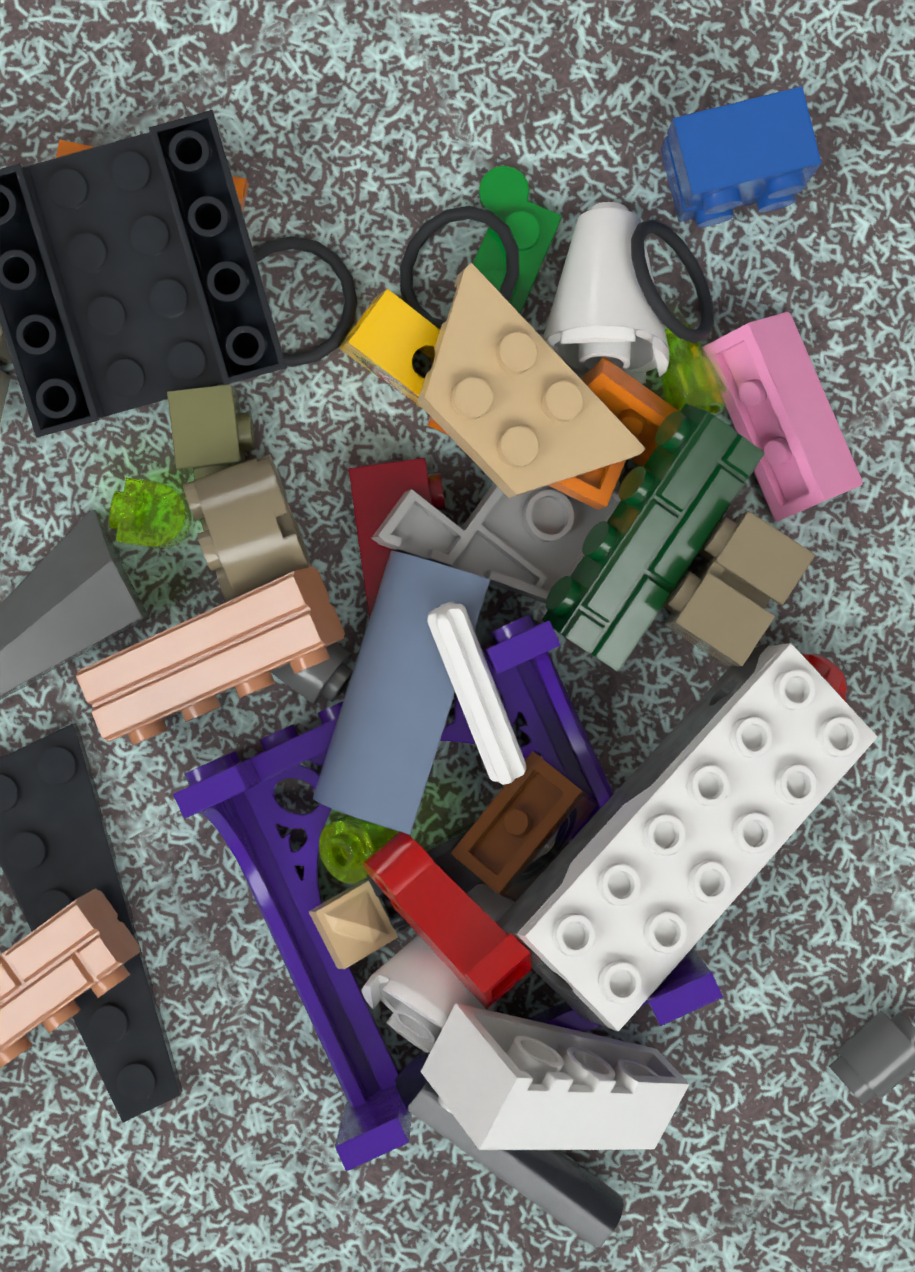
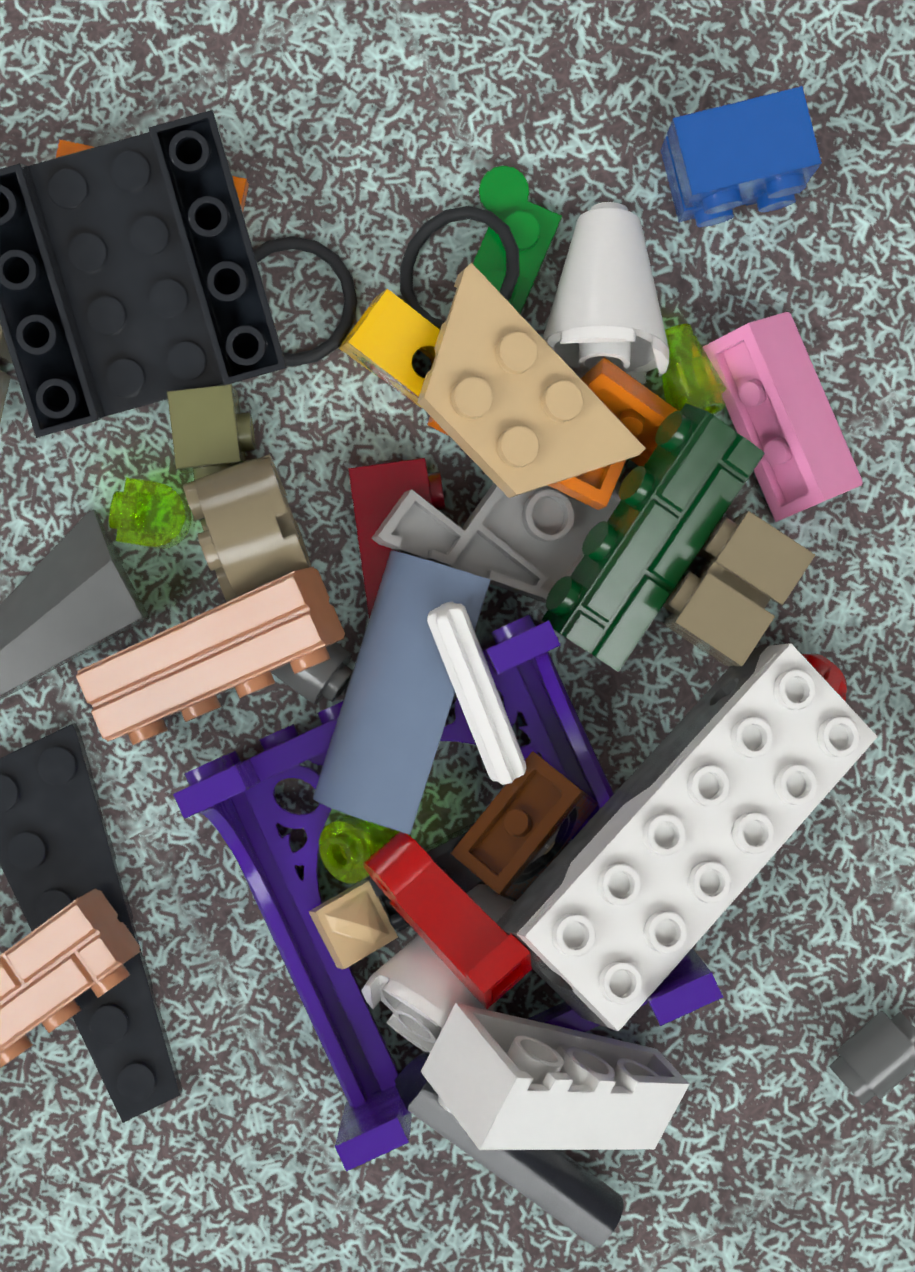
black piece [631,220,714,343] -> none

